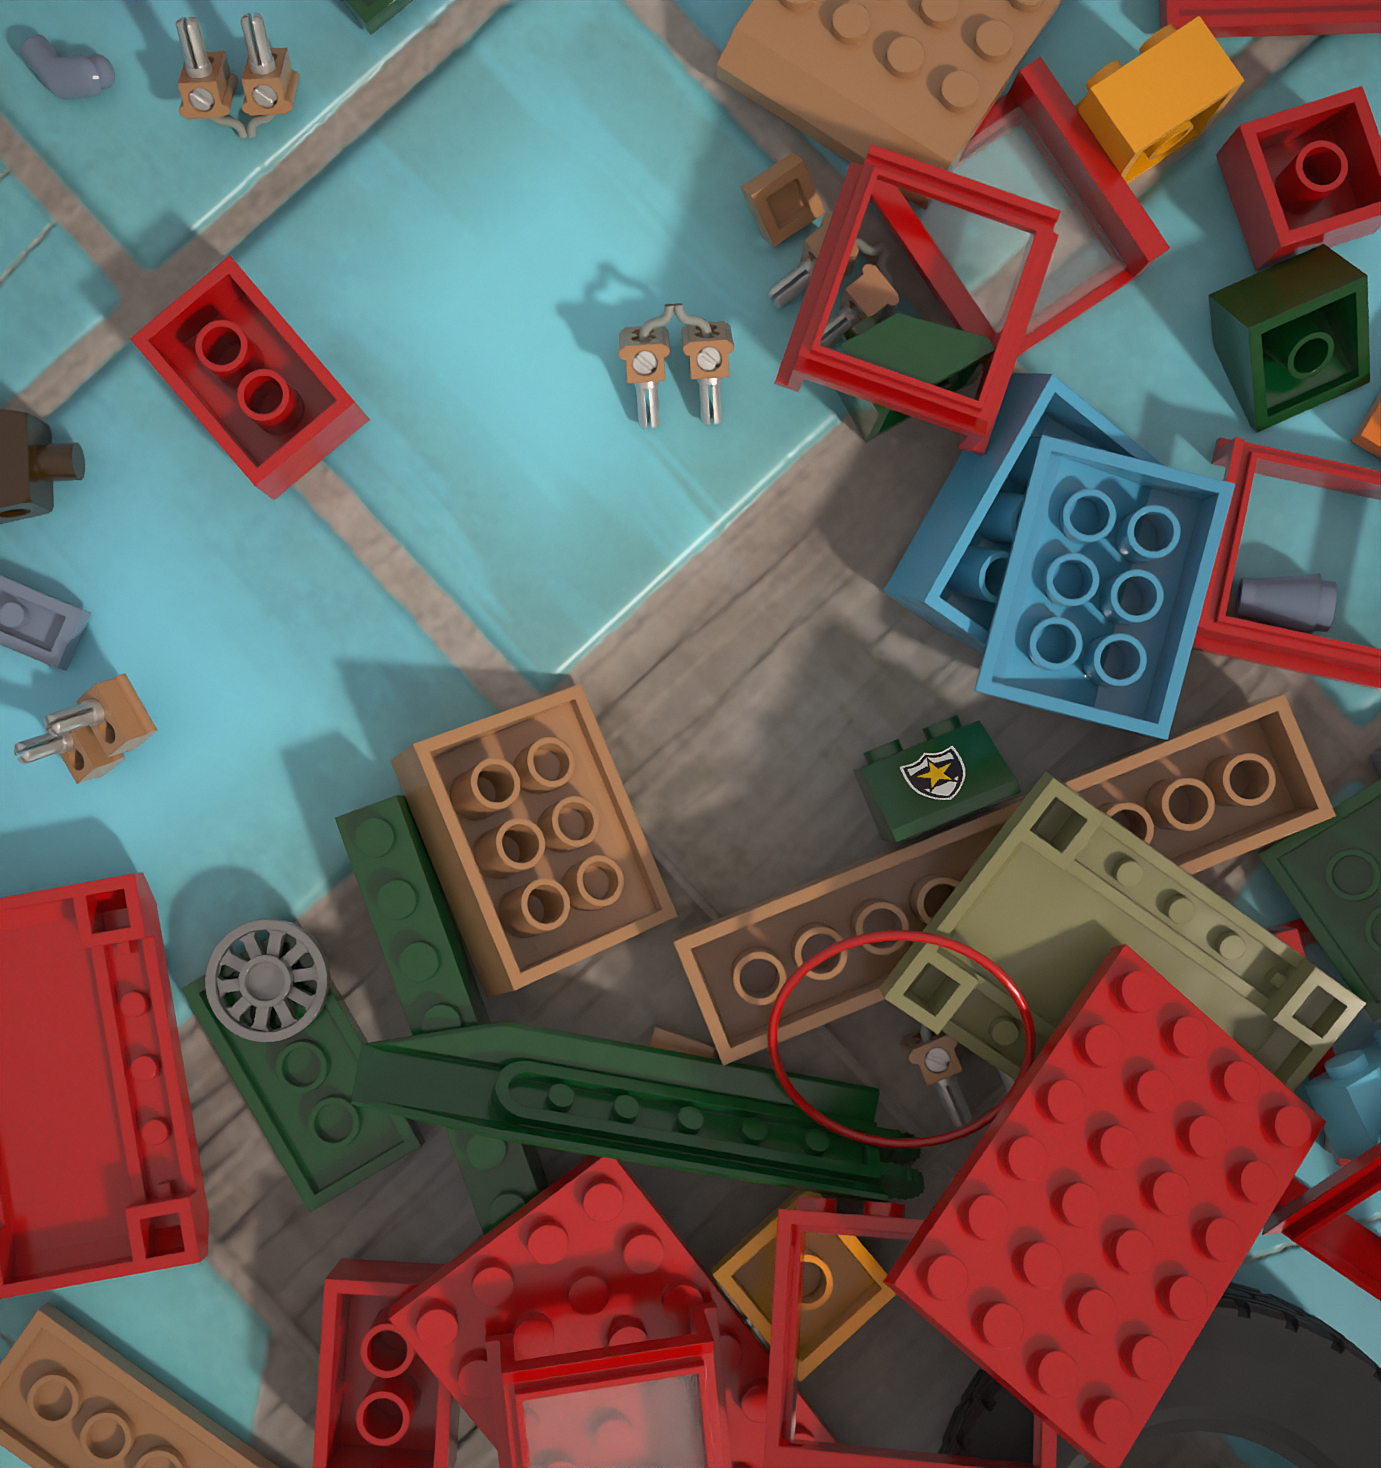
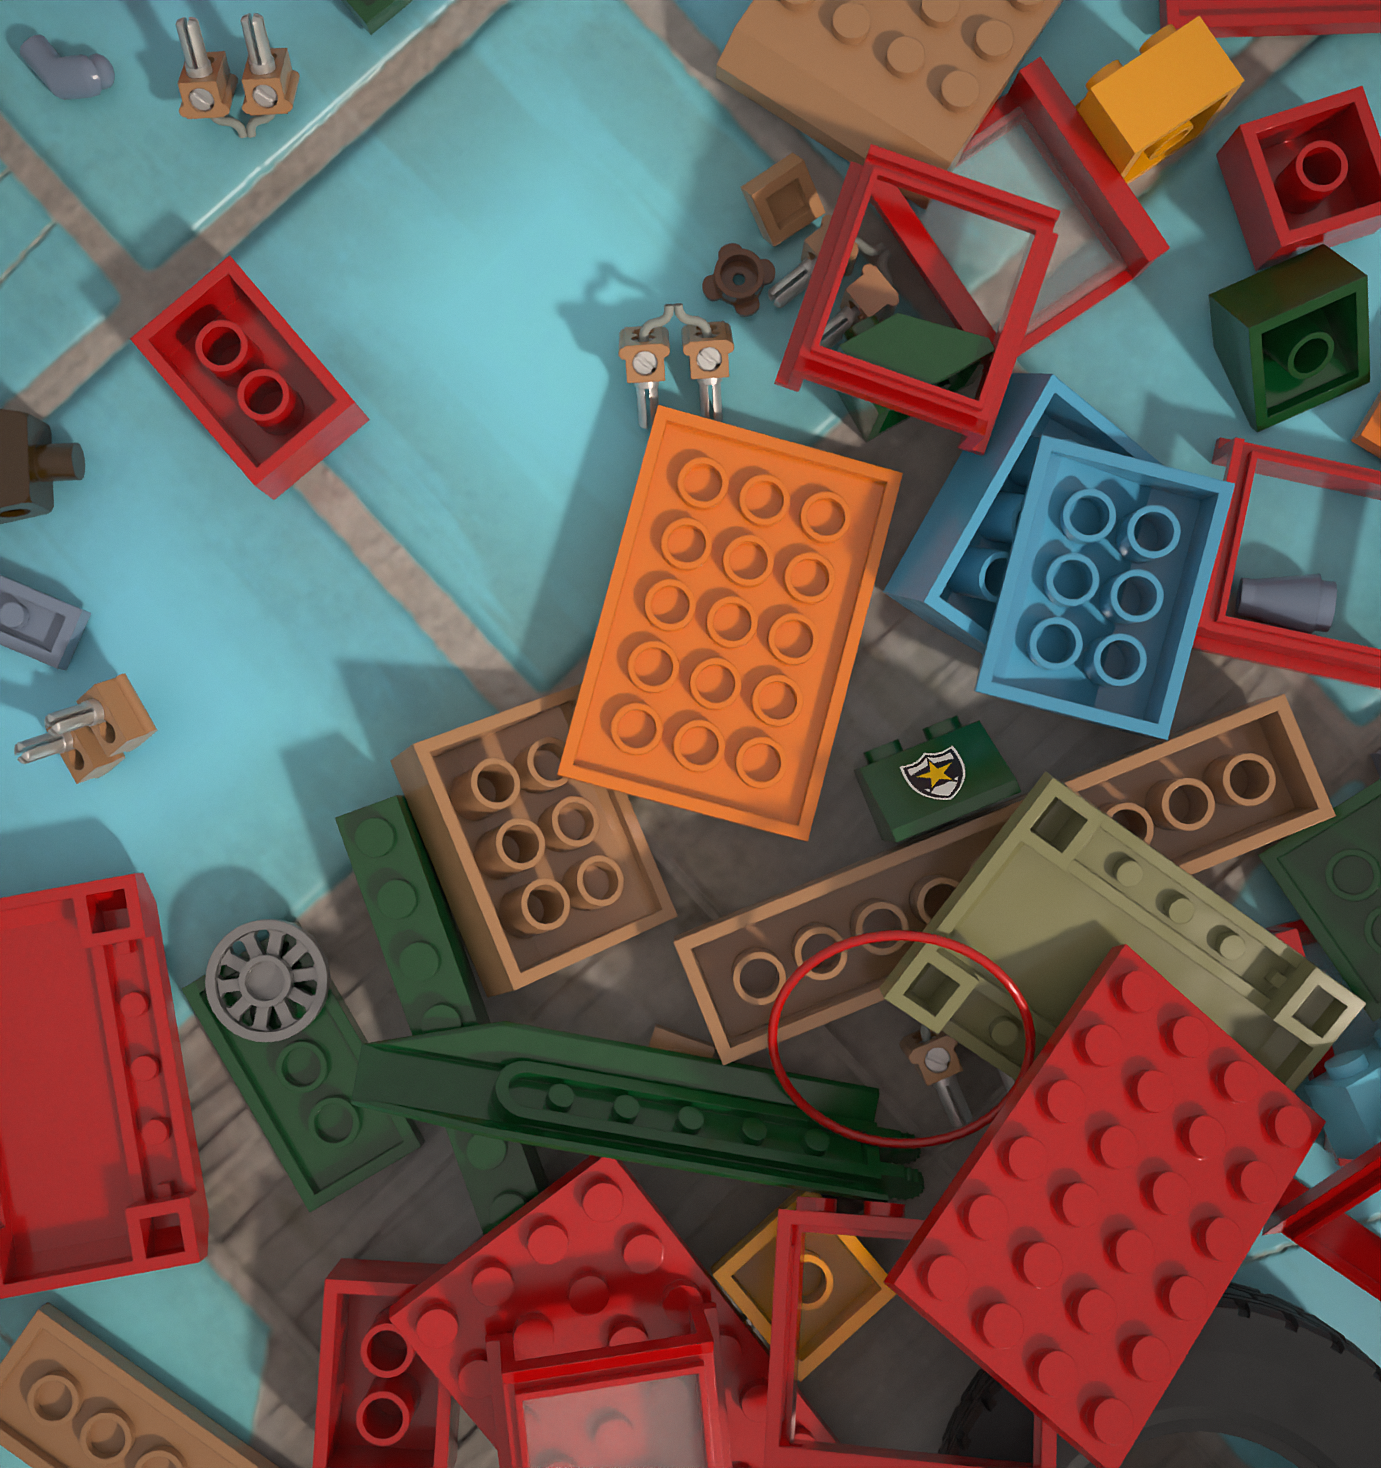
none -> orange plate [557,405,903,842]
none -> reddish brown plate [702,243,775,317]

